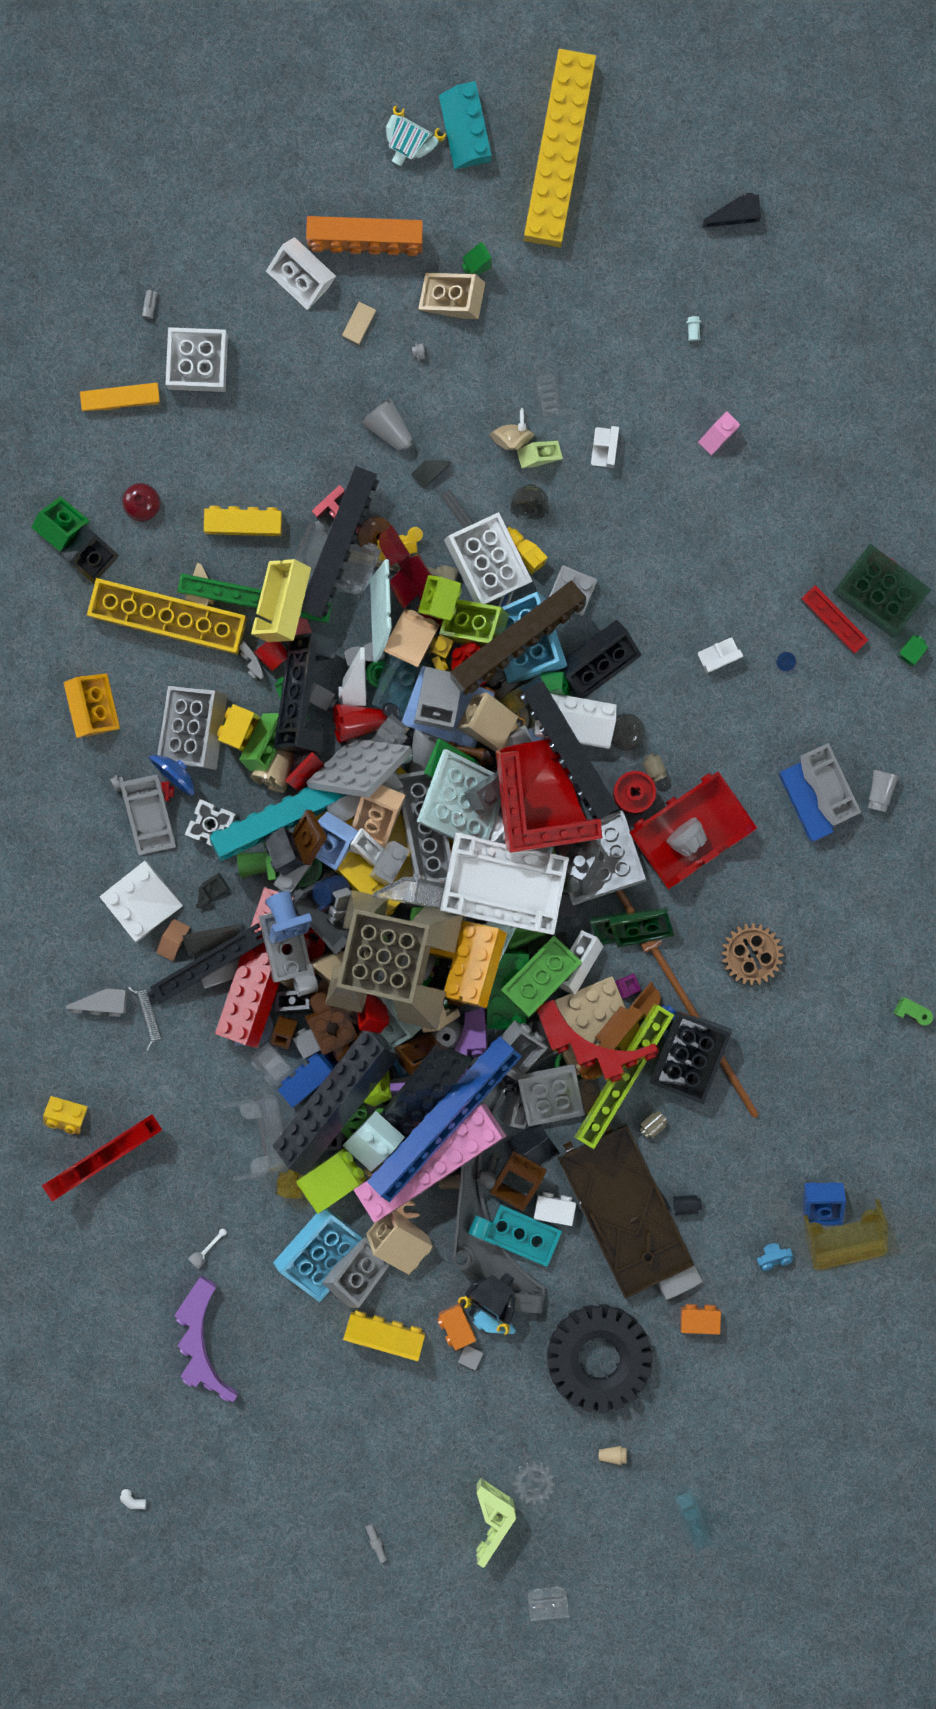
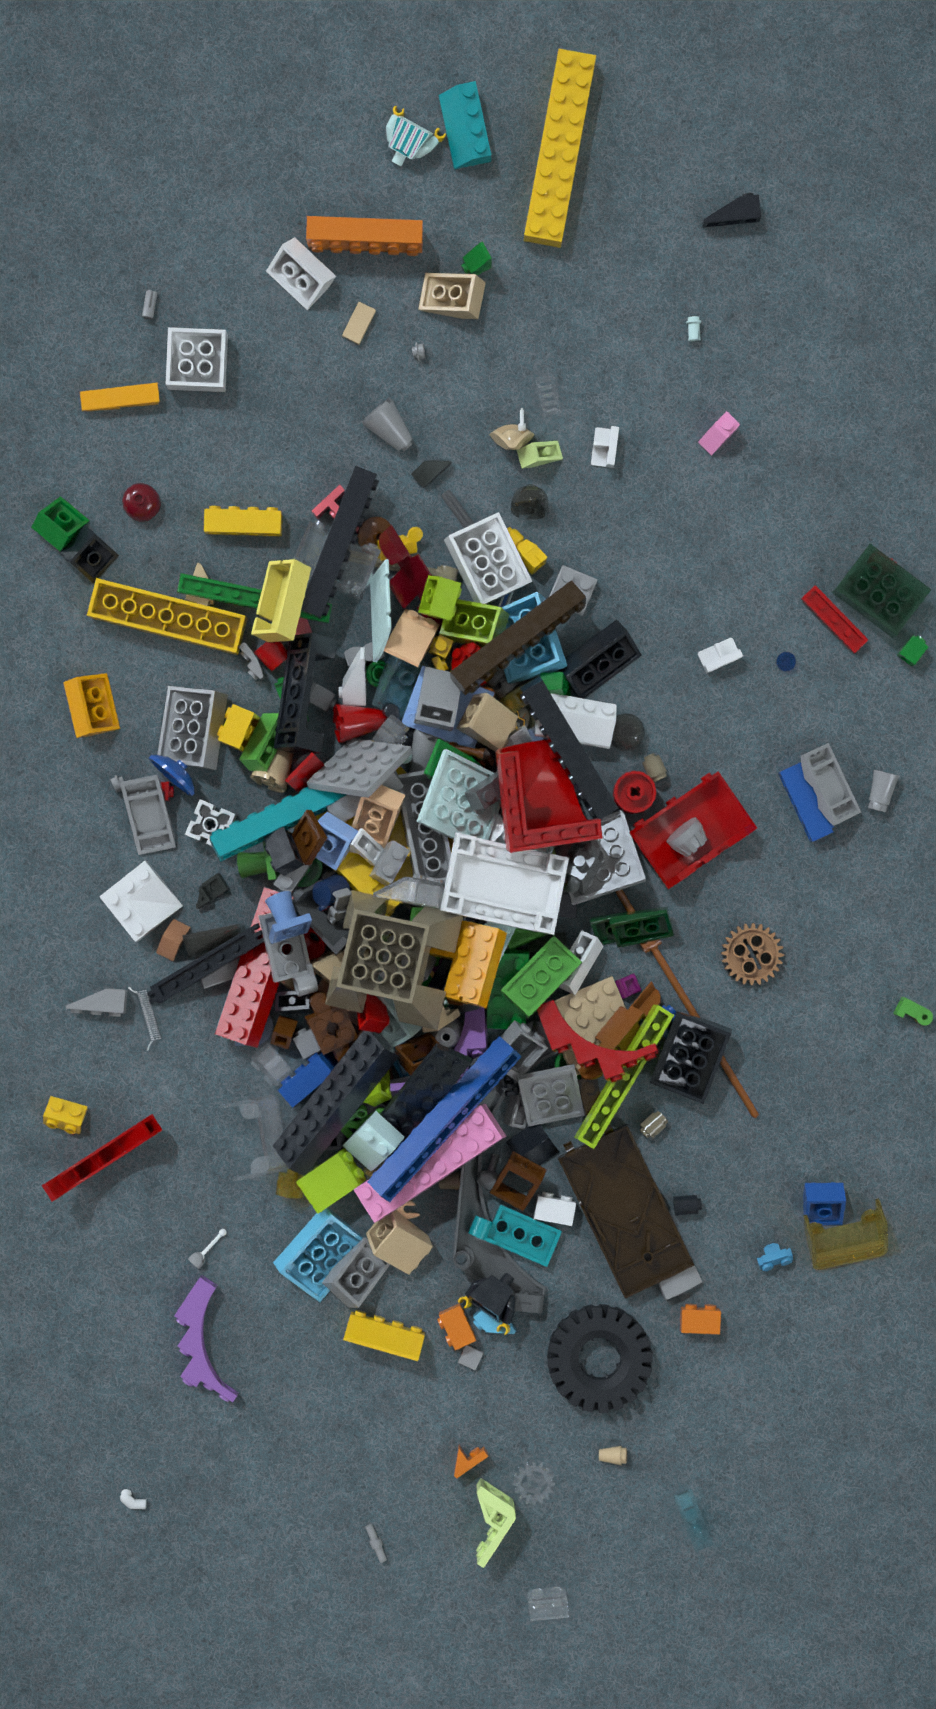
none -> orange slope [454,1445,488,1479]

